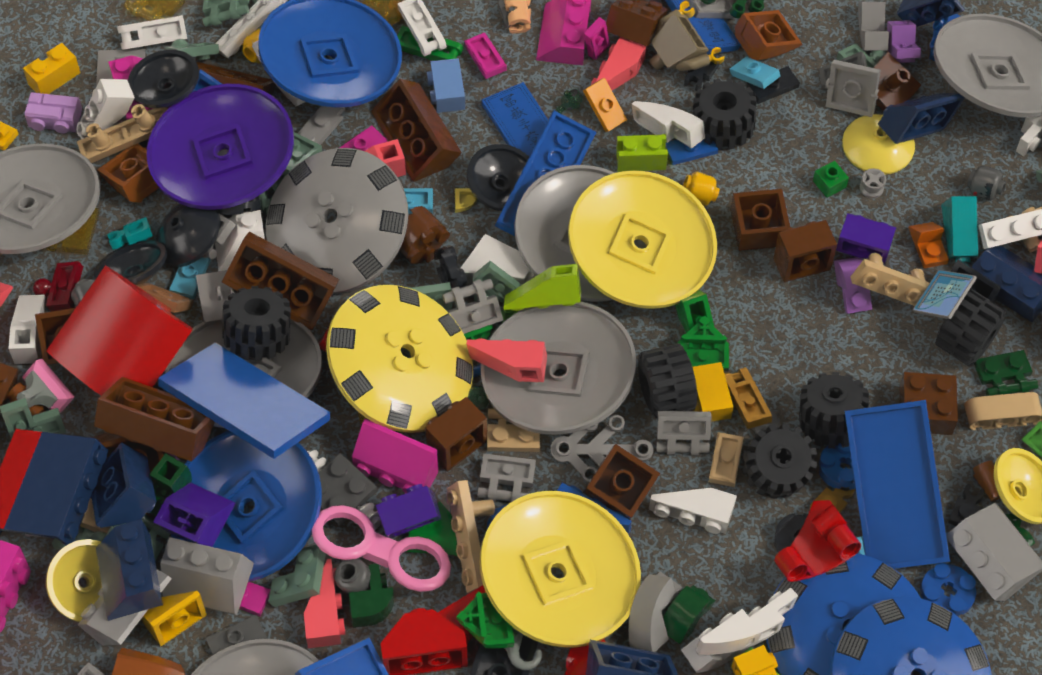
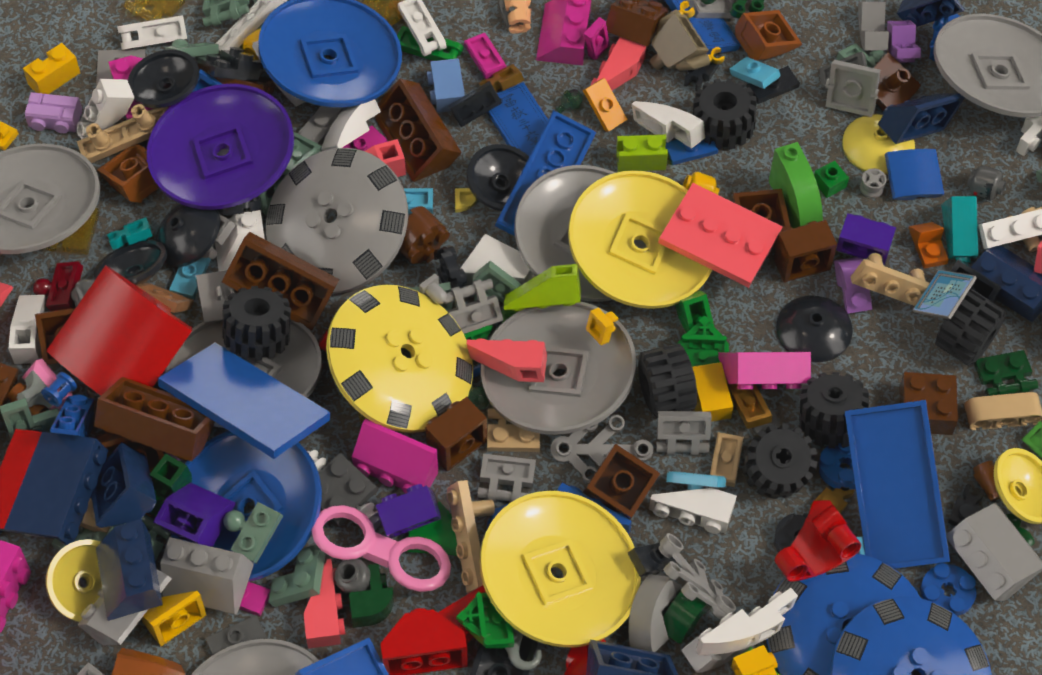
none -> blue bush [41,372,77,407]
none -> blue slope [50,395,94,437]
none -> black plate [196,47,263,81]
none -> sand green plate [223,502,283,564]
none -> white slope [321,99,381,151]
none -> light grey piece [419,274,447,304]
none -> black plate [448,81,502,127]
none -> pearl gold plate [479,64,524,91]
none -> yellow tile [586,307,619,345]
none -> black plate [628,543,678,577]
none -> coral plate [658,183,783,288]
none -> light grey plant [658,533,736,619]
none -> medium azure plate [666,471,726,490]
none -> dark pink slope [718,352,811,389]
none -> bright green brick [768,142,823,228]
none -> black dish [776,295,853,363]
none -> blue slope [885,149,944,200]

